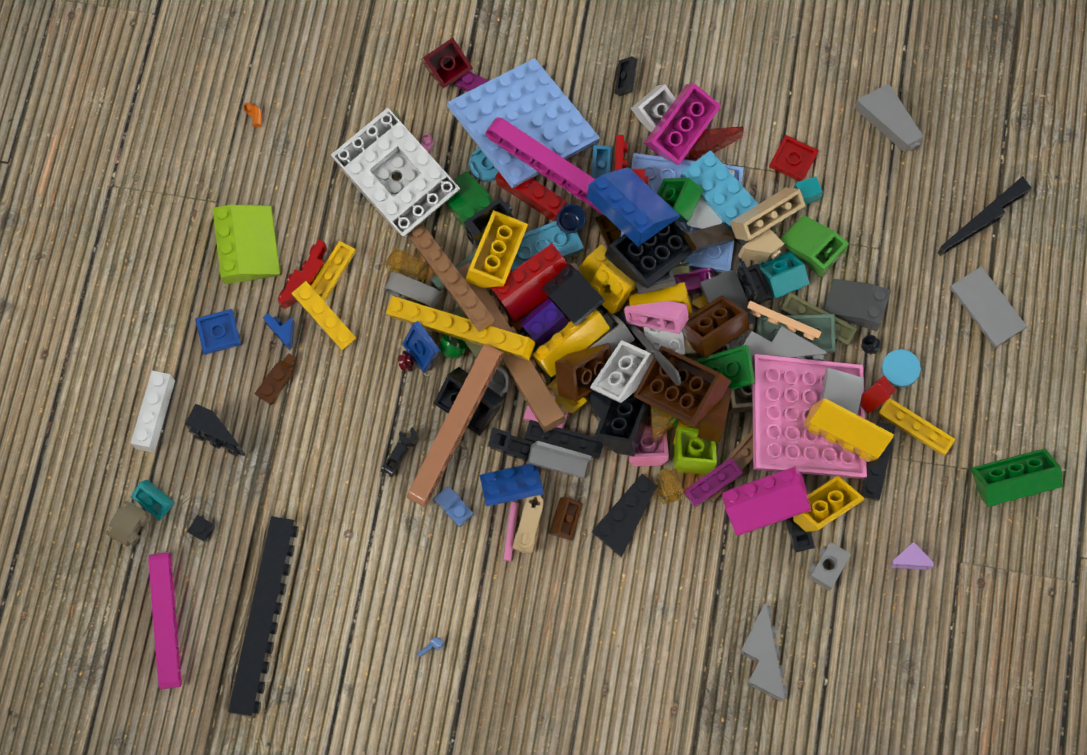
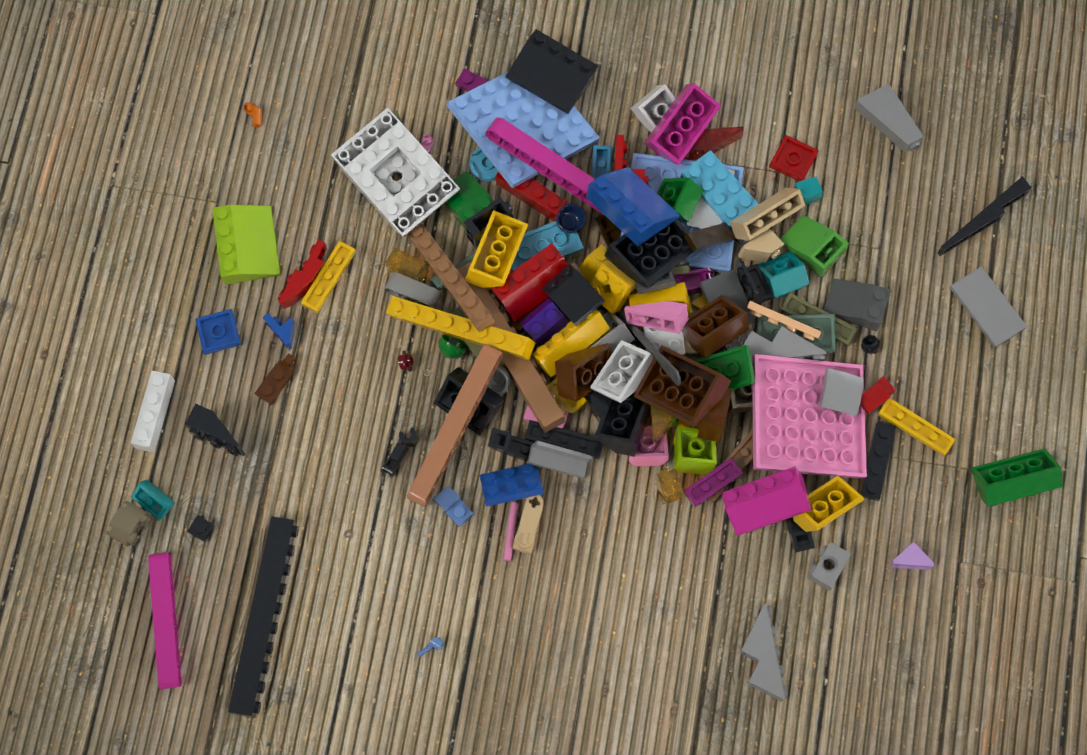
yellow plate [292,281,356,351] -> none
blue tile [402,321,440,373] -> none
dark red slope [421,38,473,89] -> none
reddish brown slope [549,497,583,541] -> none
black wing [592,473,657,558] -> none
black plate [615,56,637,96] -> none
yellow slope [803,398,894,462] -> none
medium azure tile [882,349,921,387] -> none
none -> black slope [505,29,598,114]

